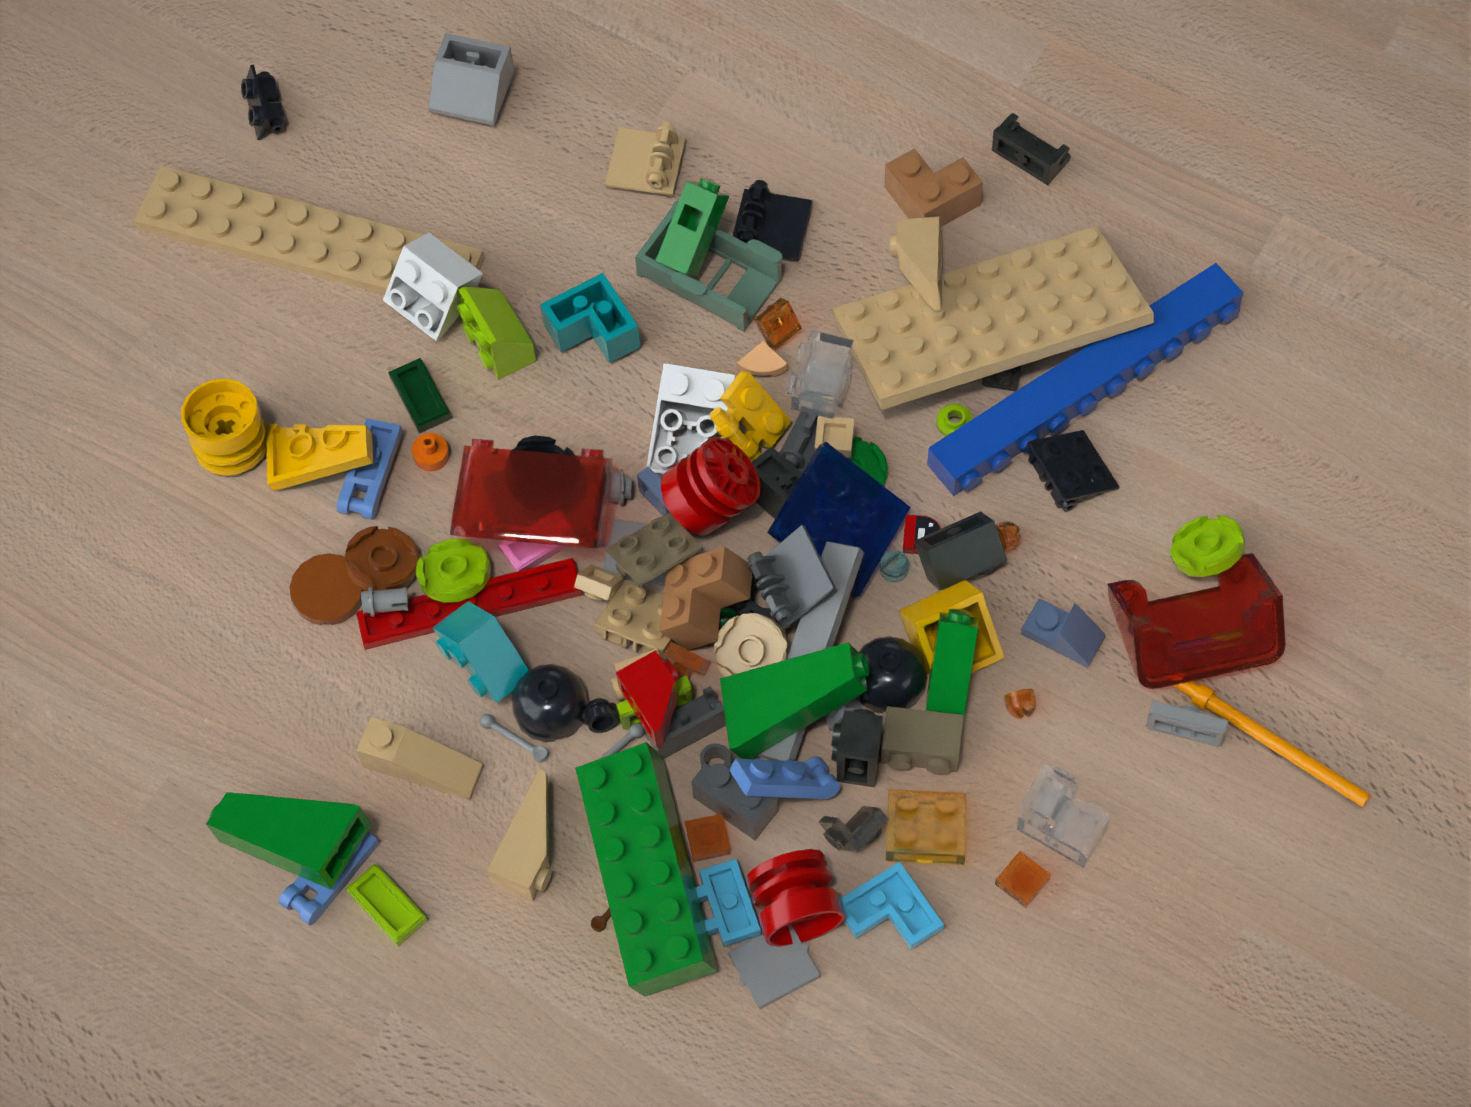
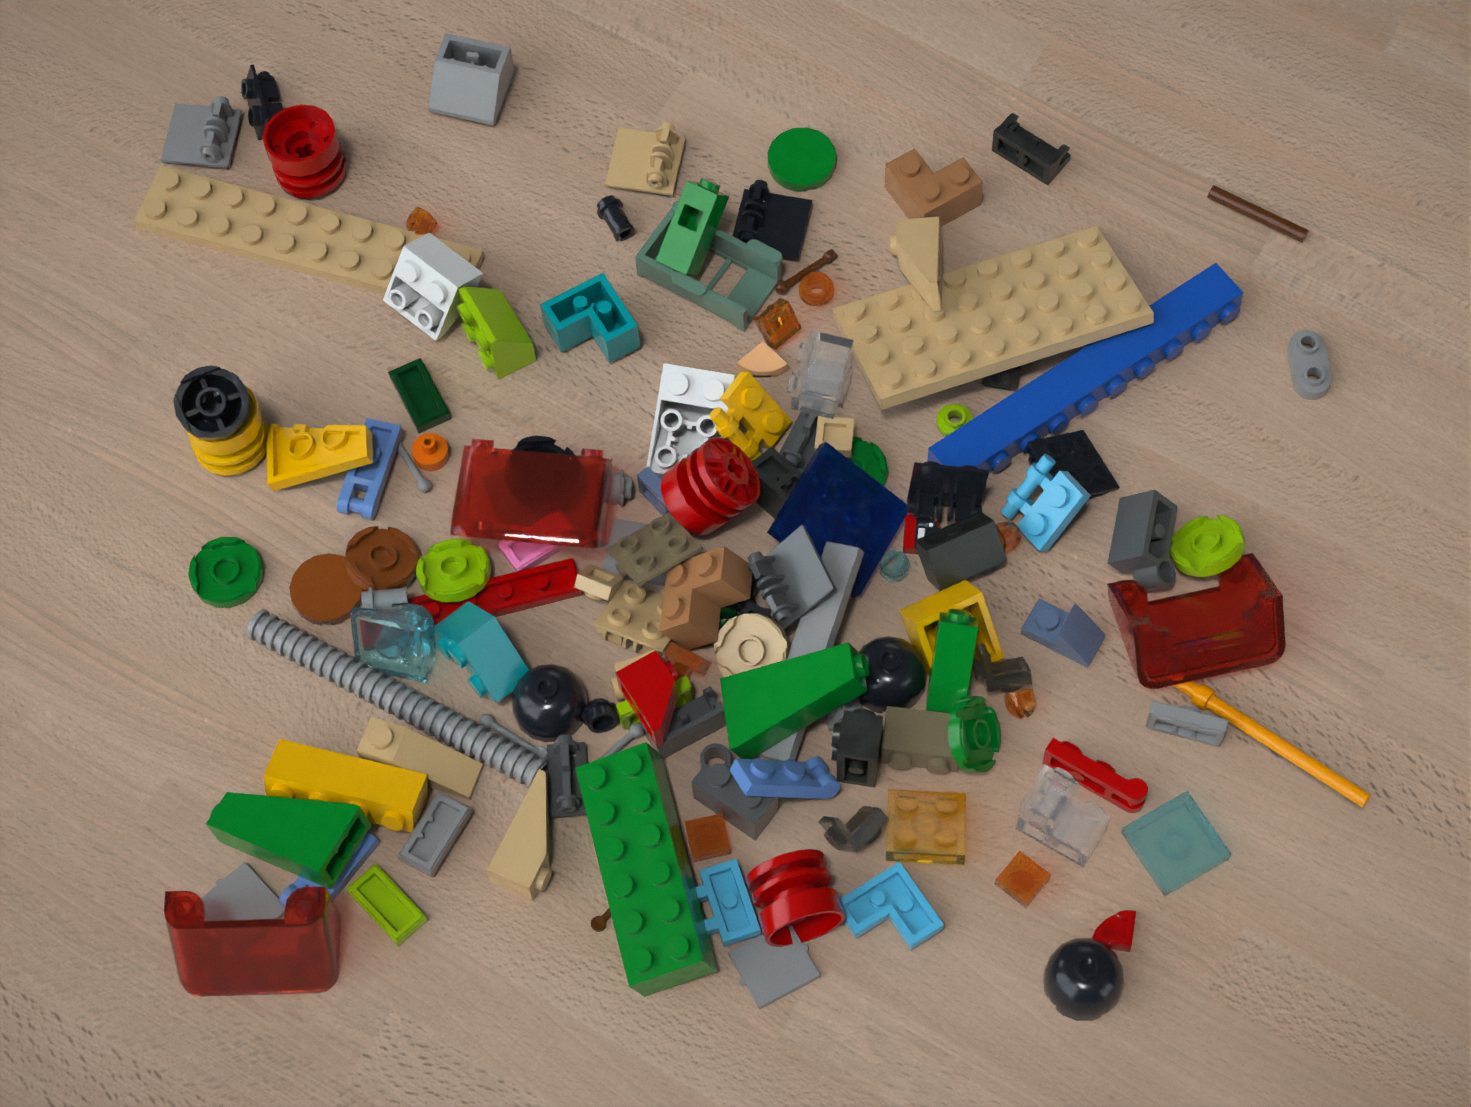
none -> light grey hinge [161,96,242,168]
none -> clear red windscreen [164,886,341,997]
none -> black cylinder [173,365,250,441]
none -> green tile [188,537,264,608]
none -> light grey piece [195,862,289,954]
none -> light grey piece [247,609,548,789]
none -> red wheel [263,104,347,199]
none -> yellow brick [264,739,428,833]
none -> clear light blue slope [350,604,436,683]
none -> light grey hinge [397,437,432,493]
none -> light grey plate [398,791,472,878]
none -> clear orange hinge [406,207,437,235]
none -> dark grey hinge [547,735,586,818]
none -> black pin [597,195,635,241]
none -> green tile [767,127,836,192]
none -> reddish brown hinge [775,249,838,294]
none -> clear orange plate [799,272,834,306]
none -> black hinge [906,461,989,522]
none -> green tile [948,696,1001,773]
none -> clear smoke bracket [972,643,1032,692]
none -> medium azure plate [1001,454,1091,552]
none -> red plate [1042,738,1148,813]
none -> black cylinder [1043,938,1124,1021]
none -> red tile [1092,910,1136,952]
none -> dark grey hinge [1108,489,1178,592]
none -> clear light blue tile [1121,791,1232,897]
none -> reddish brown bar [1207,185,1309,243]
none -> light grey plate [1287,330,1332,400]

